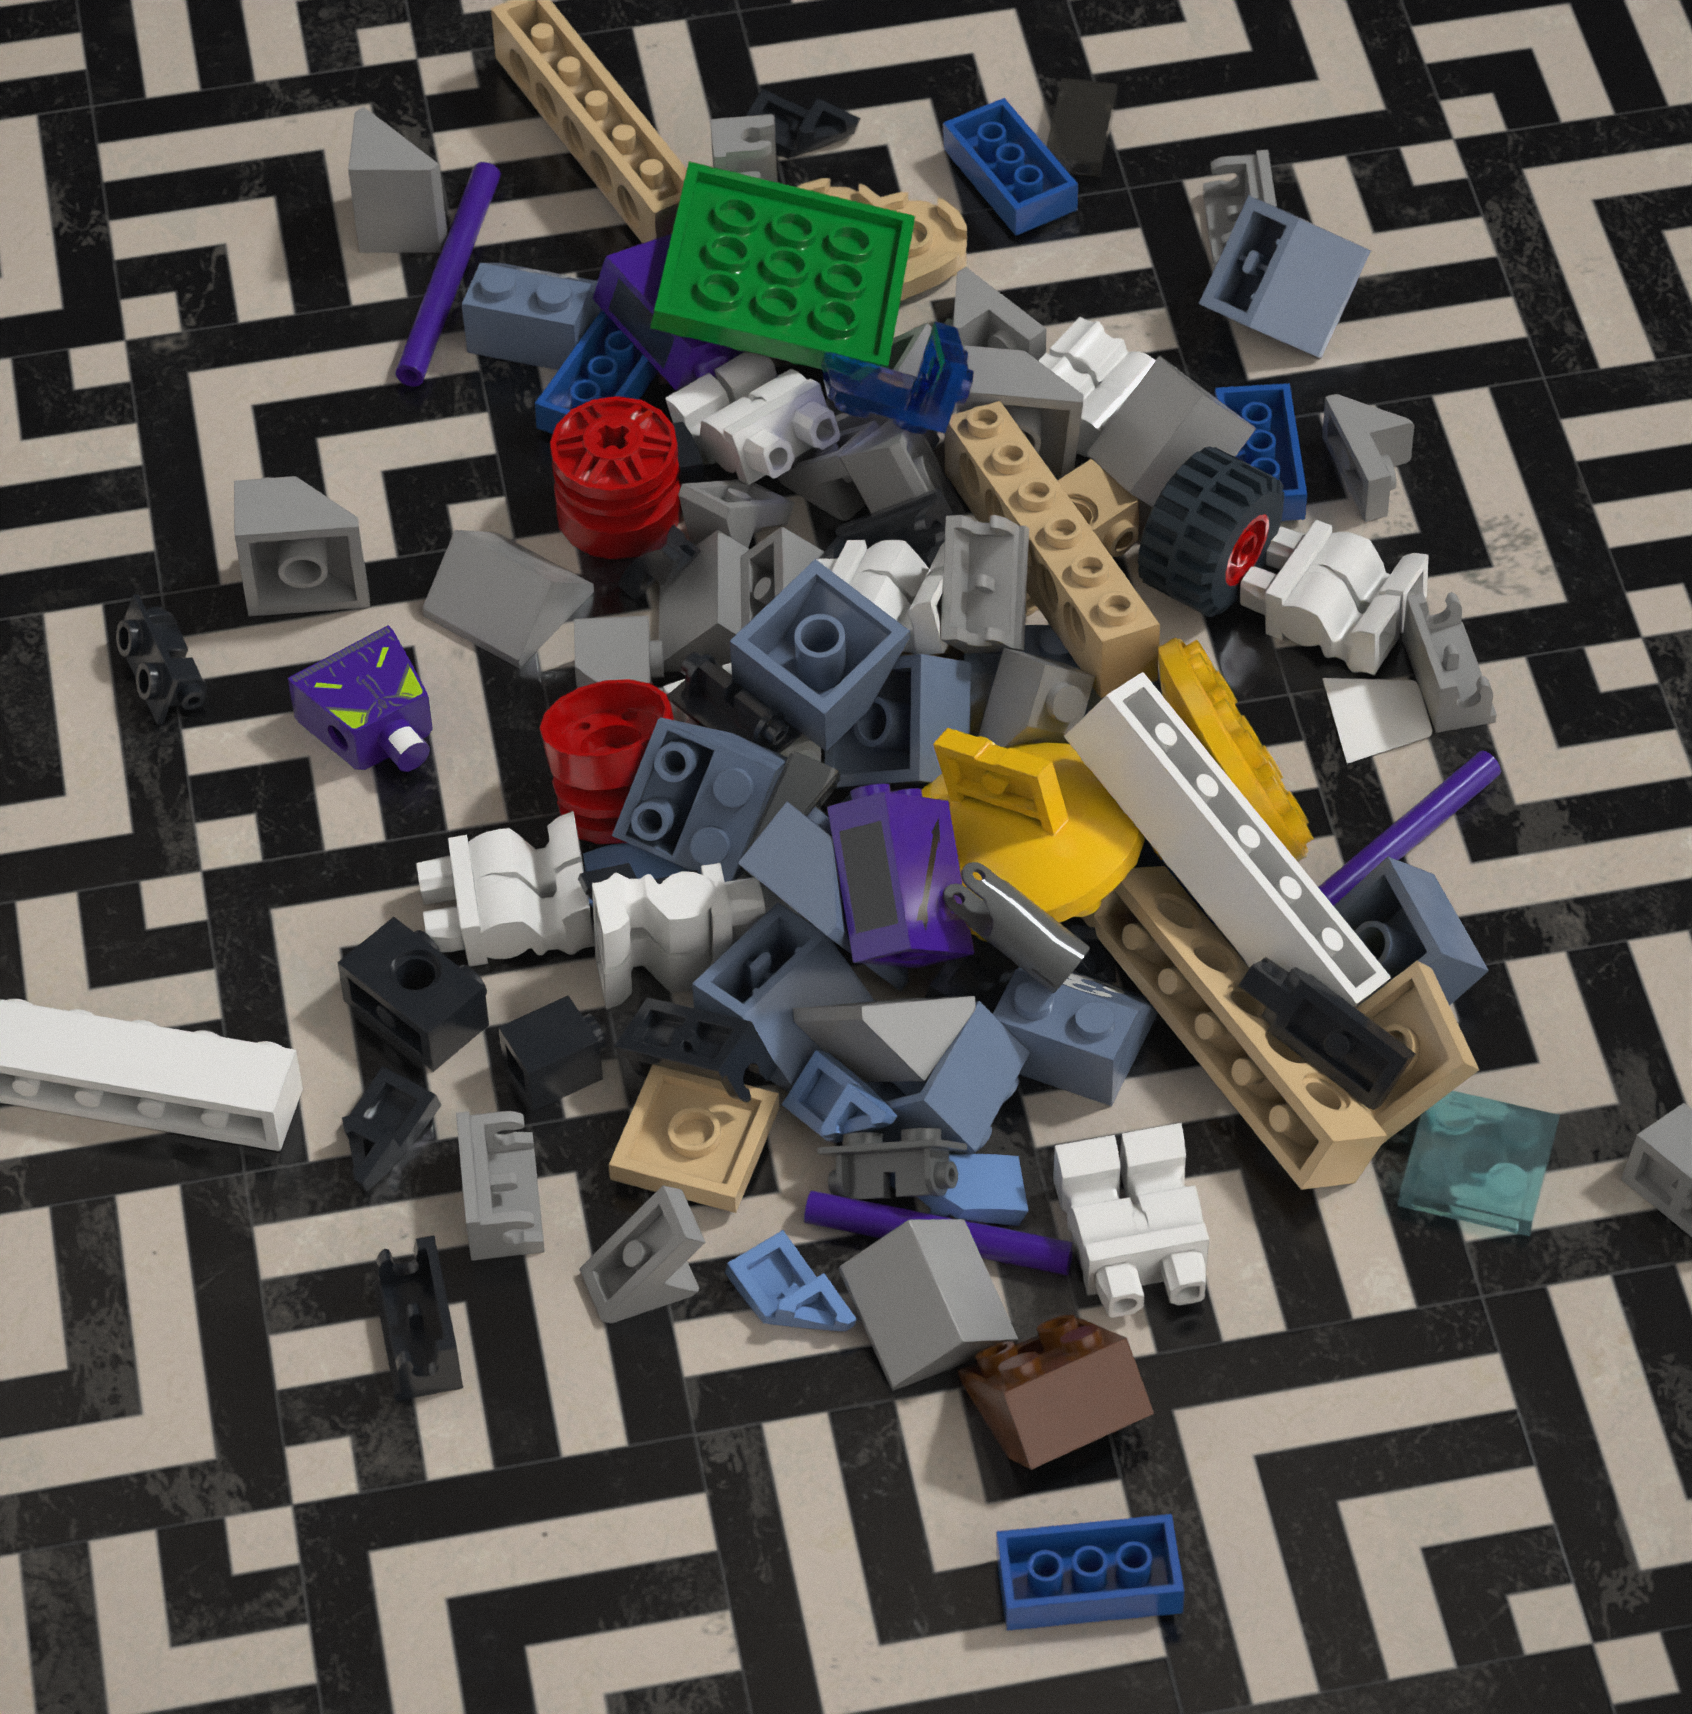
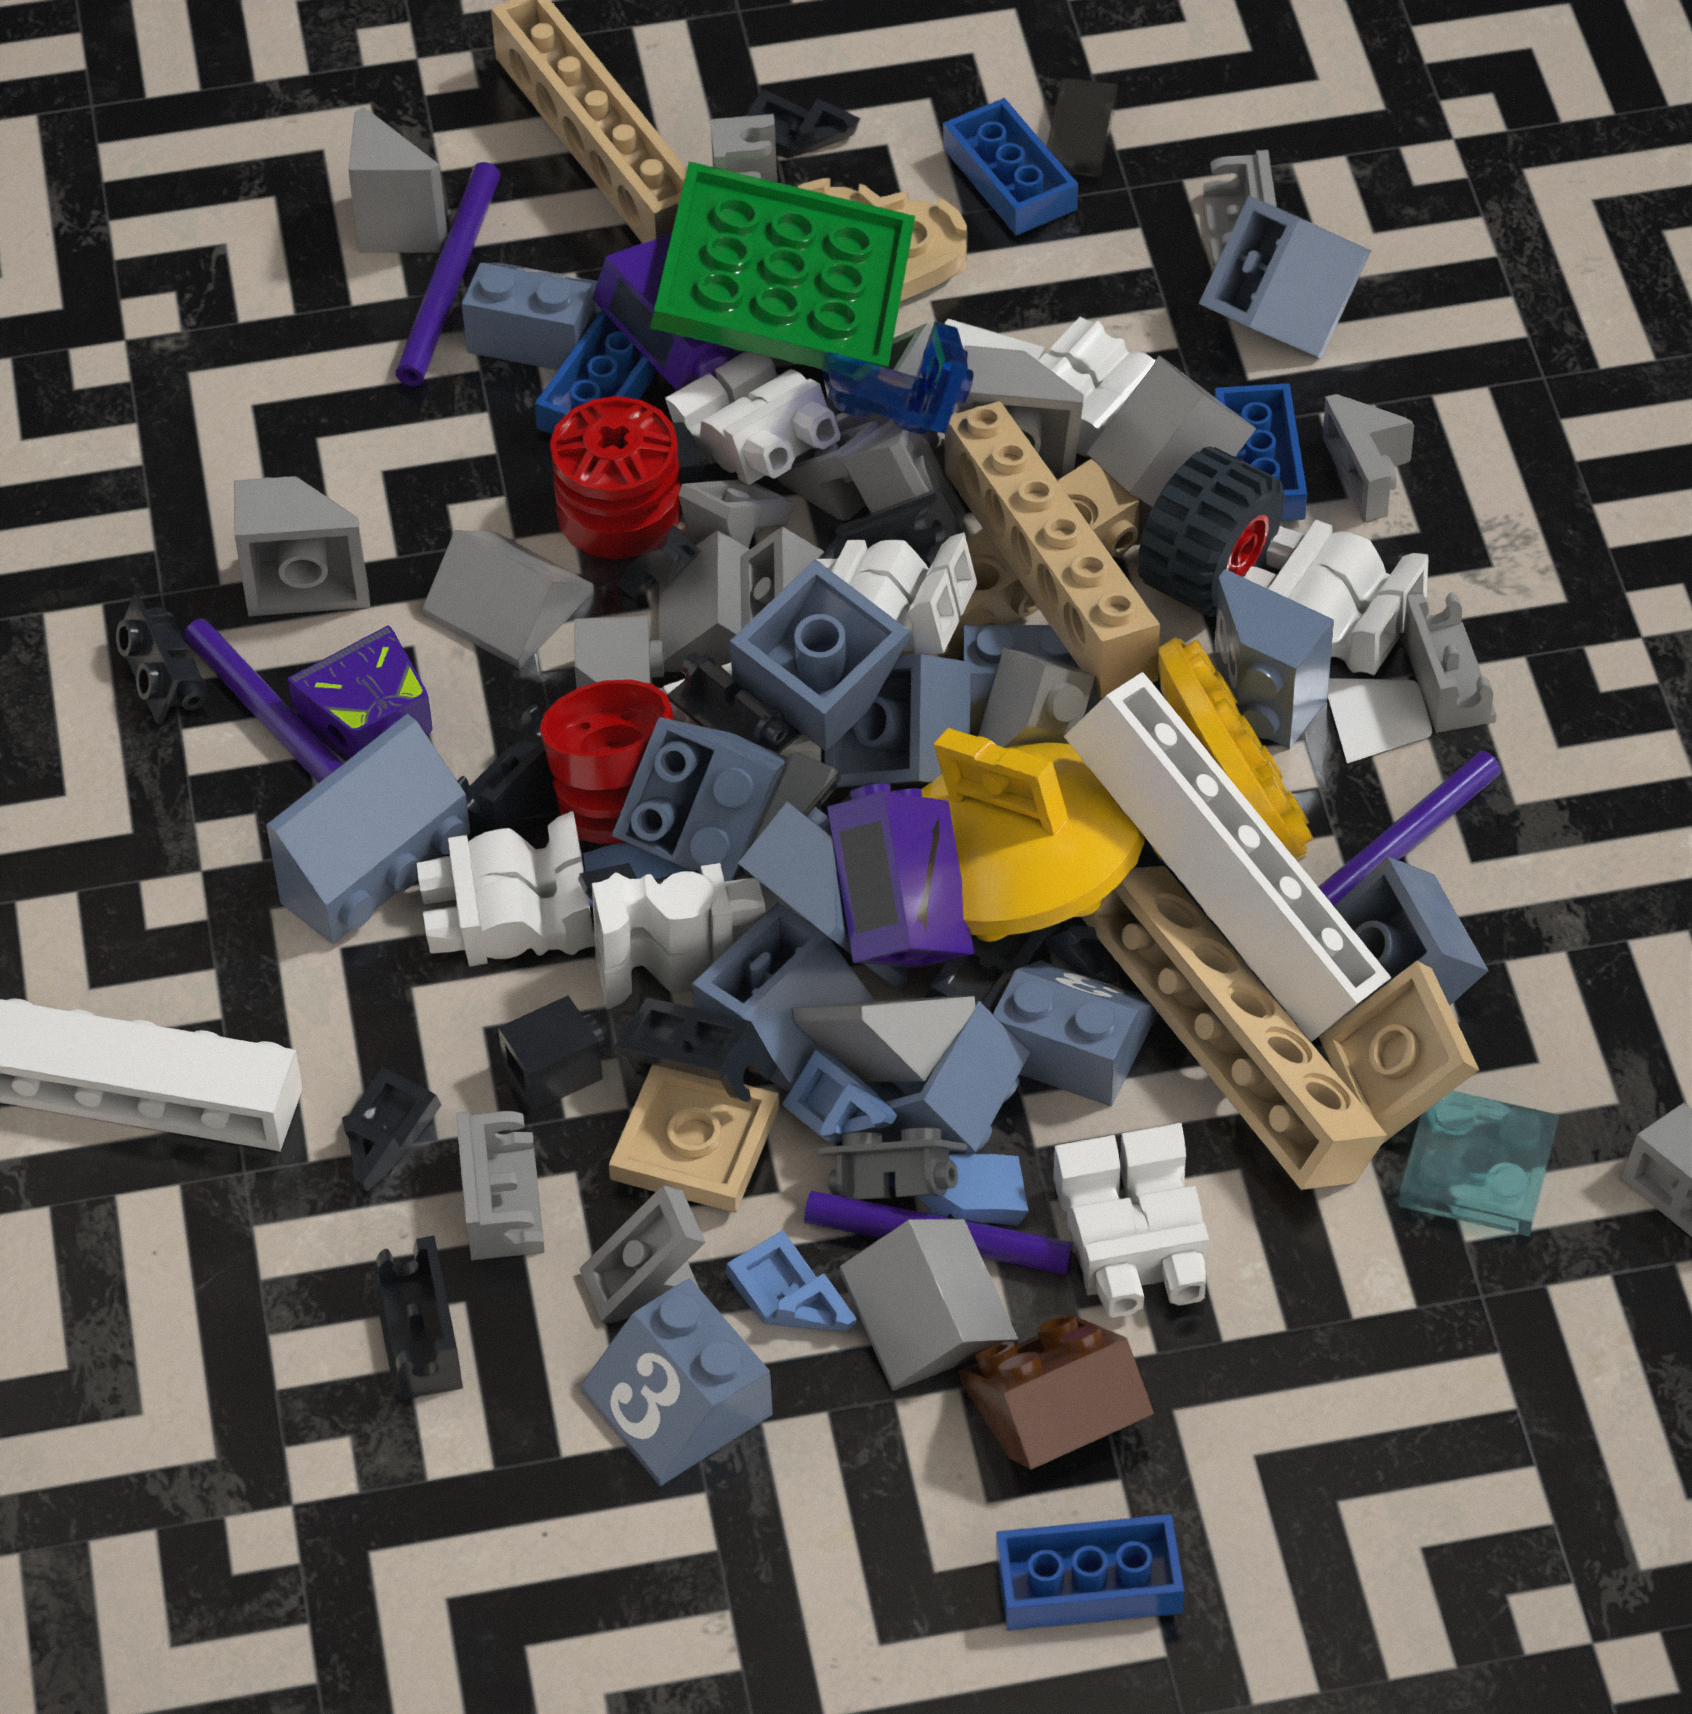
black brick [337,917,489,1072] -> none
light grey hinge [940,515,1029,653] -> none
dark grey piece [943,862,1090,993] -> none
light grey slope [953,267,1046,360] -> none
black hinge [1238,957,1416,1110] -> none
none -> dark purple piece [183,619,343,783]
none -> sand blue slope [267,714,471,944]
none -> black hinge [457,704,554,834]
none -> sand blue slope [581,1278,773,1486]
none -> sand blue slope [1214,569,1334,749]

